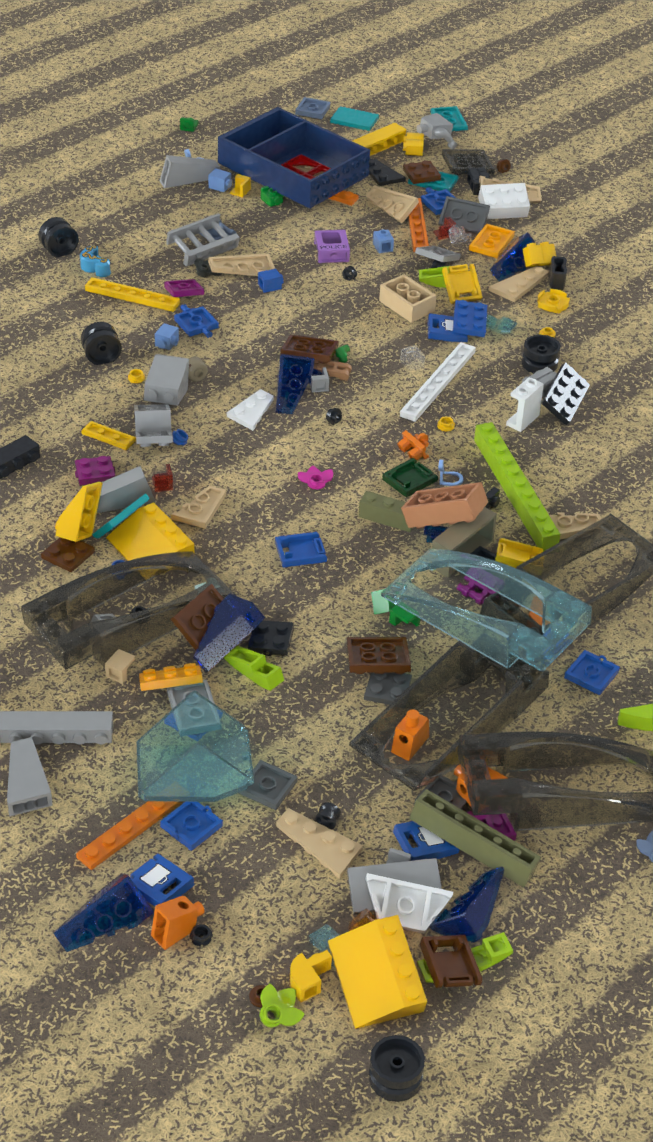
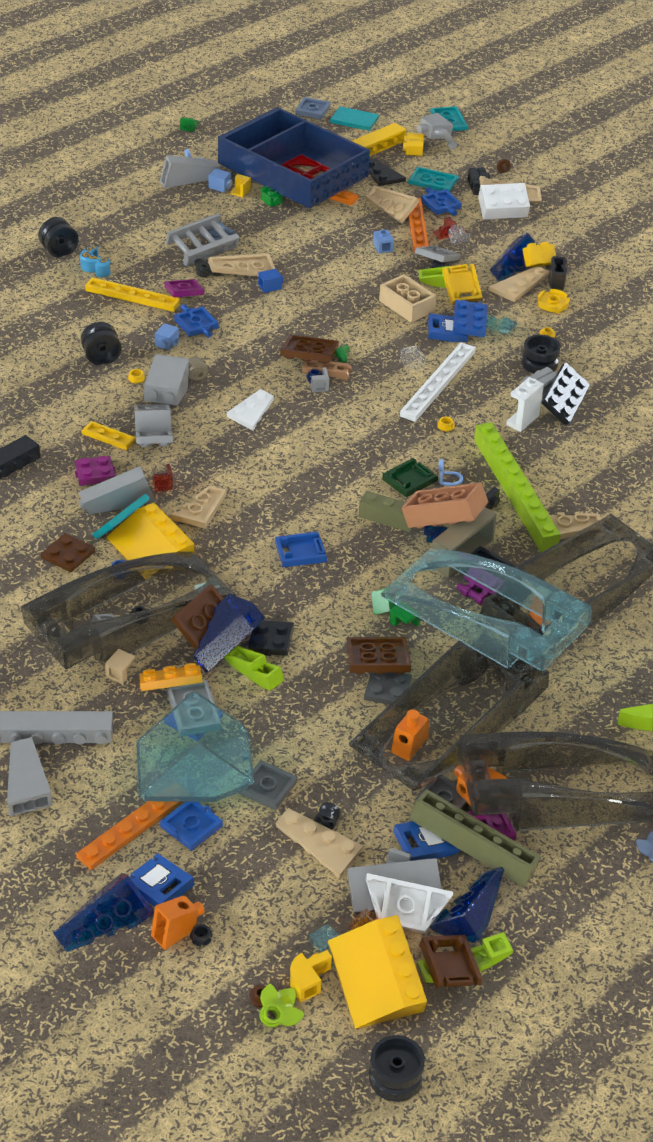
yellow slope [55,482,103,542] -> none
blue plate [172,429,188,446] -> none
clear blue wedge [275,354,314,414] -> none
dark pink plate [298,466,333,489] -> none
medium lavender window [314,230,350,263] -> none
black plate [326,408,342,425] -> none
black plate [342,266,357,281] -> none
orange hips [397,430,429,460] -> none
reddish brown plate [403,160,441,184] -> none
dark grey tile [438,196,490,234] -> none
clear smoke plate [442,149,495,175] -> none
light orange plate [469,223,515,259] -> none
yellow container [495,538,543,574] -> none
blue plate [564,650,620,696] -> none

